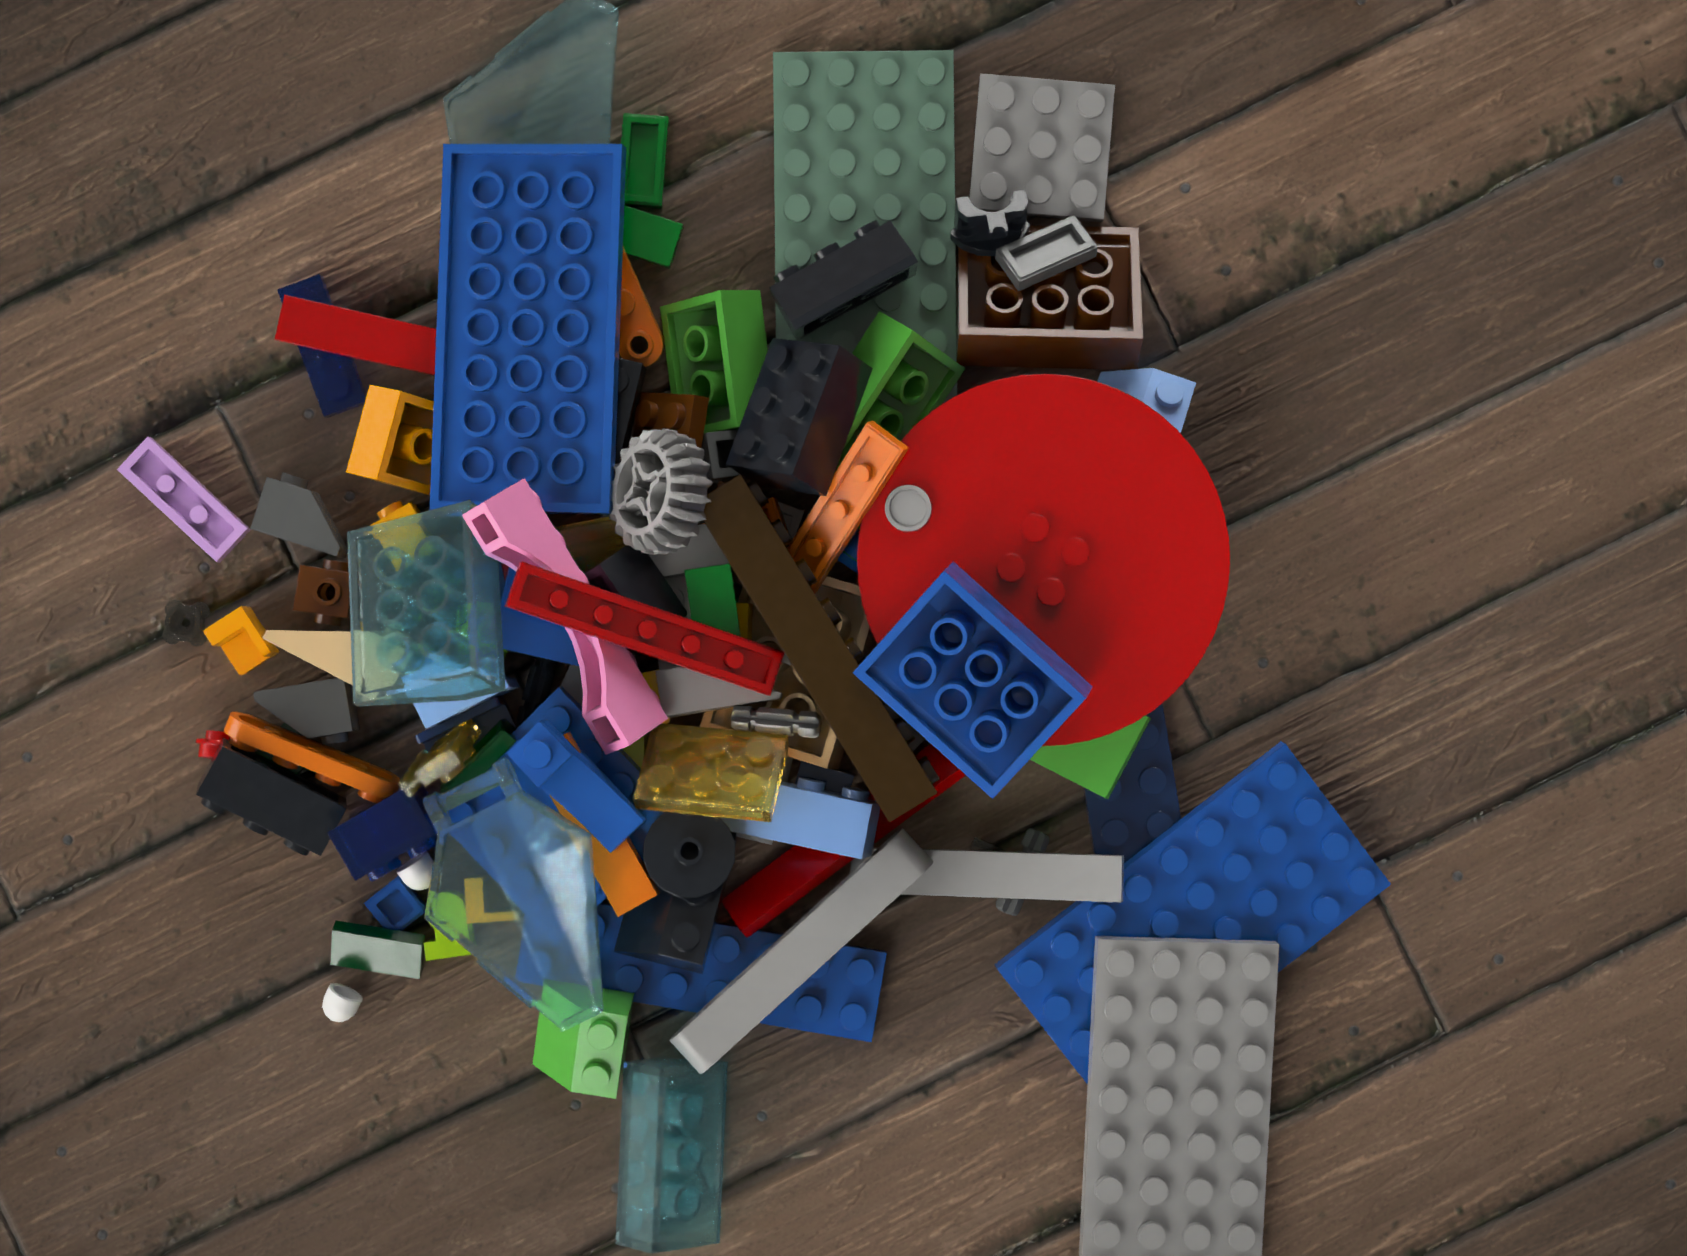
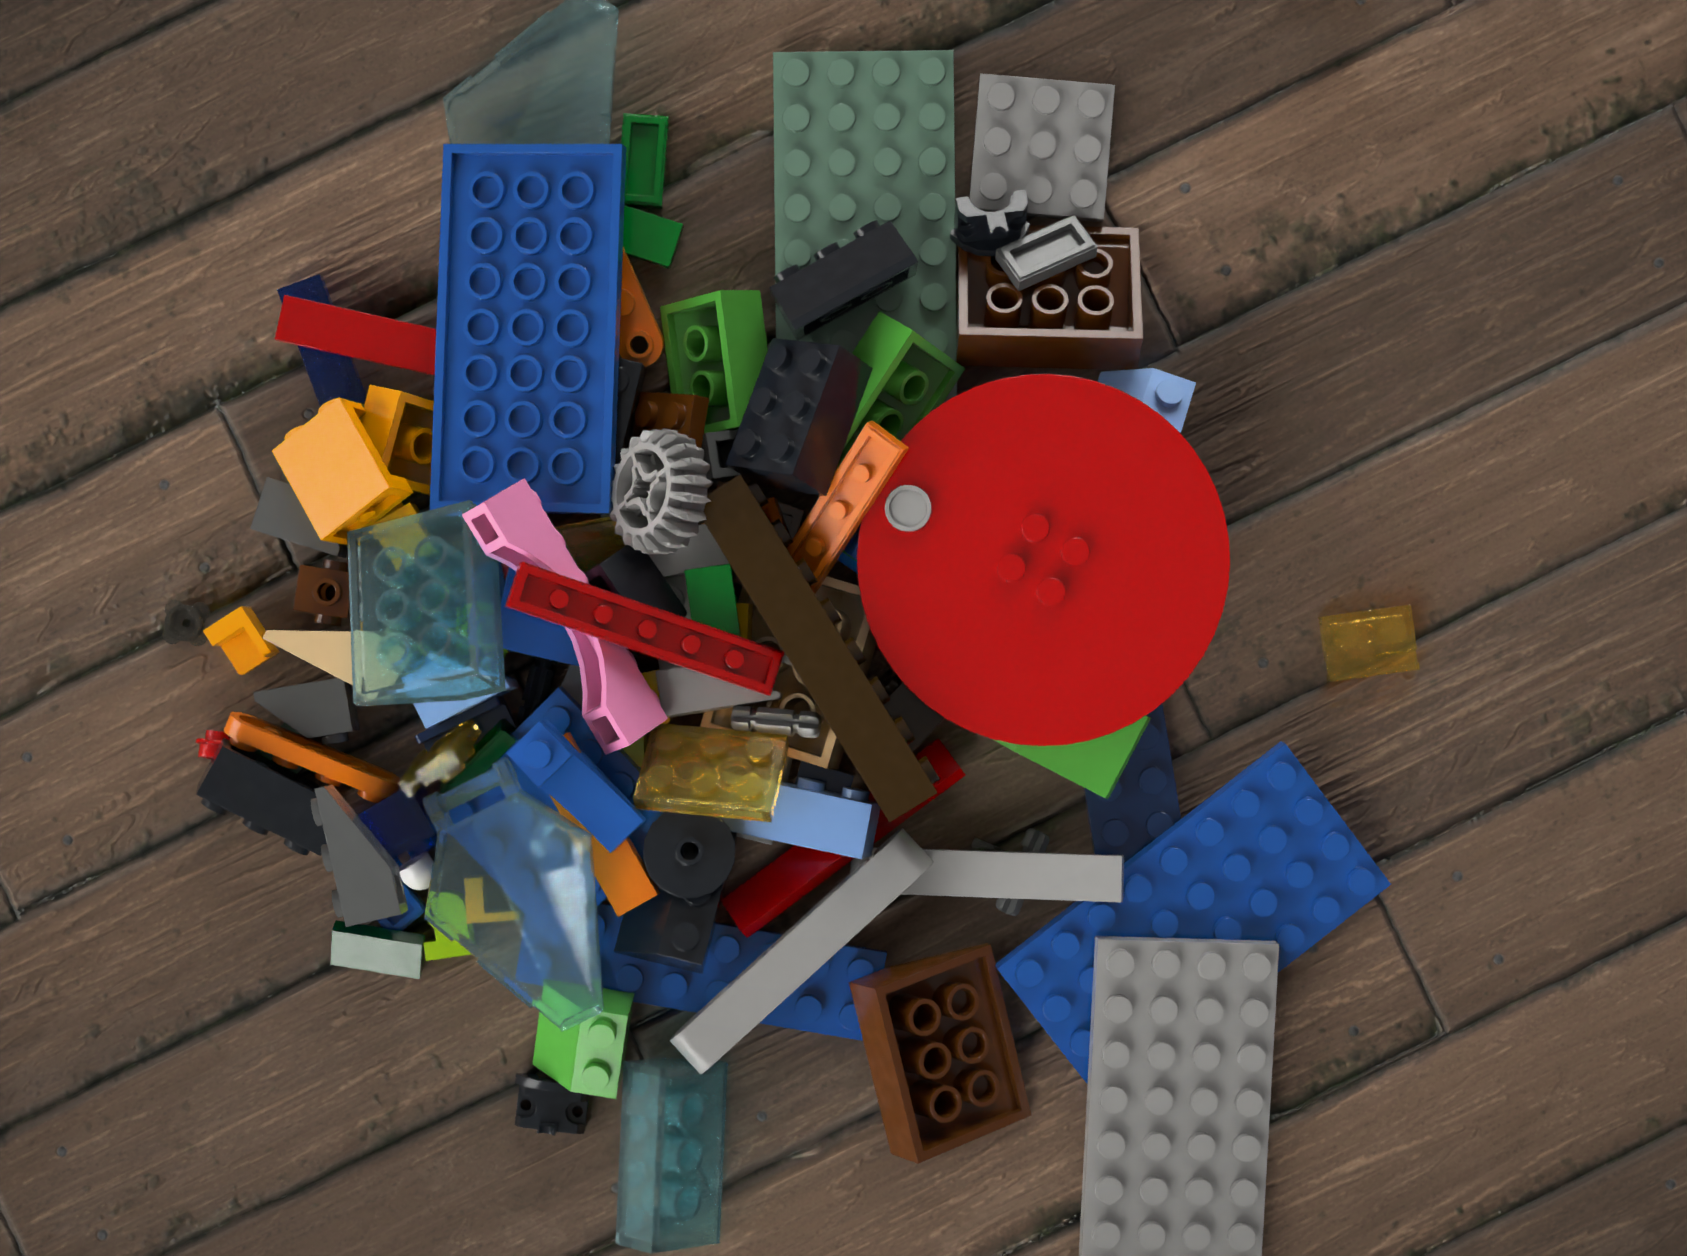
lavender plate [117,436,251,563] -> none
white hinge [322,983,363,1022] -> none
blue slope [853,561,1093,799] -> none
none -> light orange panel [272,397,413,545]
none -> dark grey slope [311,785,408,927]
none -> black piece [515,1073,590,1136]
none -> reddish brown slope [849,943,1032,1164]
none -> clear yellow plate [1318,605,1420,682]

